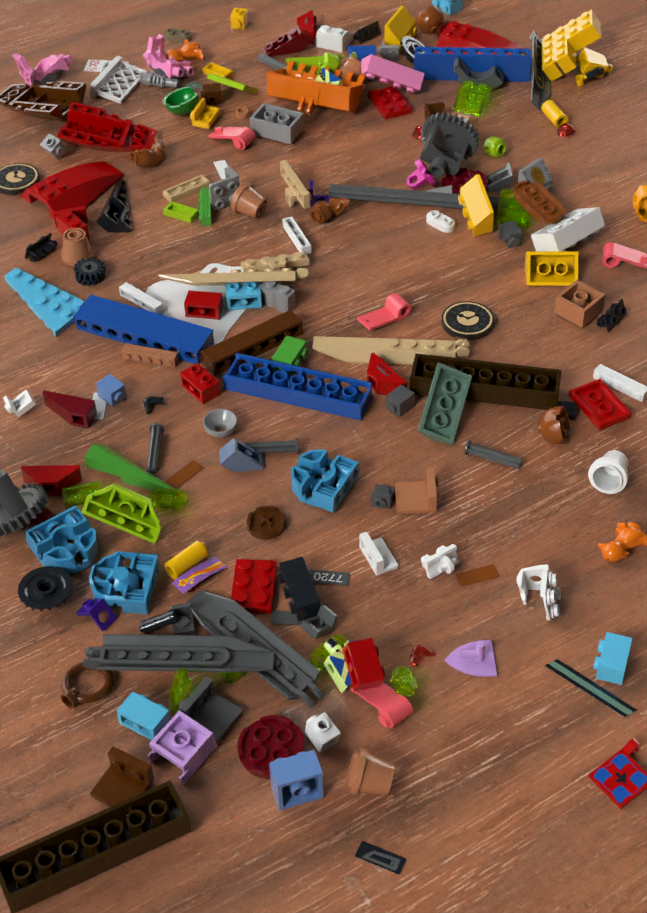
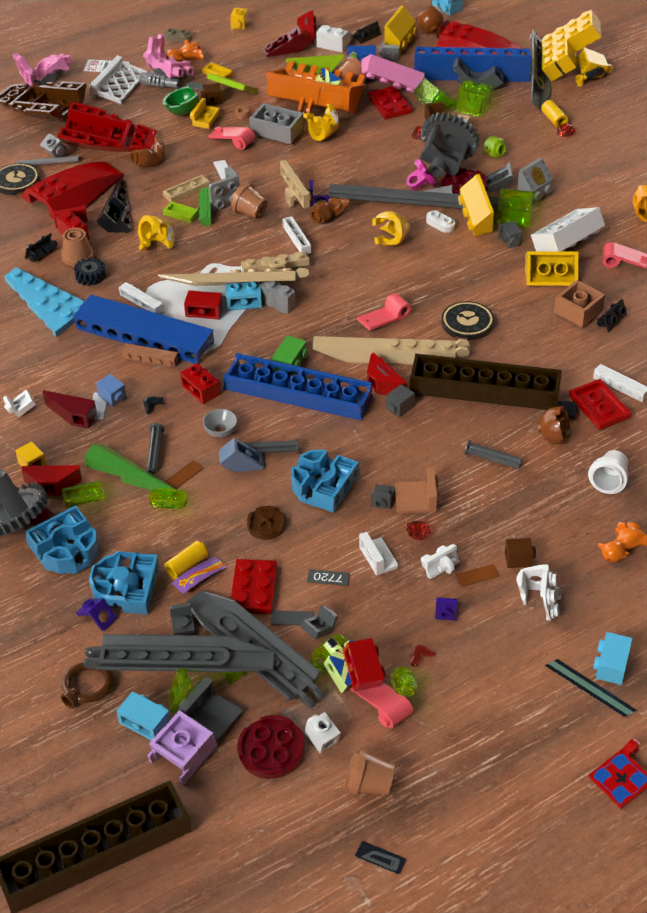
black gear [18,566,73,612] -> none
lime wedge [81,483,162,544] -> none
reddish brown bracket [90,746,154,807] -> none
black piece [139,610,179,635] -> none
reddish brown brick [201,310,303,376] -> none
dark grey axle [258,53,287,70] -> none
medium blue brick [269,750,324,811] -> none
black brick [277,556,321,622] -> none
lime head [319,52,341,73] -> none
gear [400,36,425,63] -> none
sand green slope [418,363,472,445] -> none
lavender shield [445,640,497,677] -> none
dark orange tile [513,181,565,224] -> none
none -> yellow brick [15,441,47,466]
none -> light grey bar [16,156,79,166]
none -> yellow piece [138,215,174,250]
none -> yellow piece [303,104,339,141]
none -> yellow piece [372,211,410,246]
none -> clear red animal [406,521,431,541]
none -> clear neon green slope [413,77,457,109]
none -> dark purple bracket [435,597,458,621]
none -> reddish brown brick [504,538,536,568]

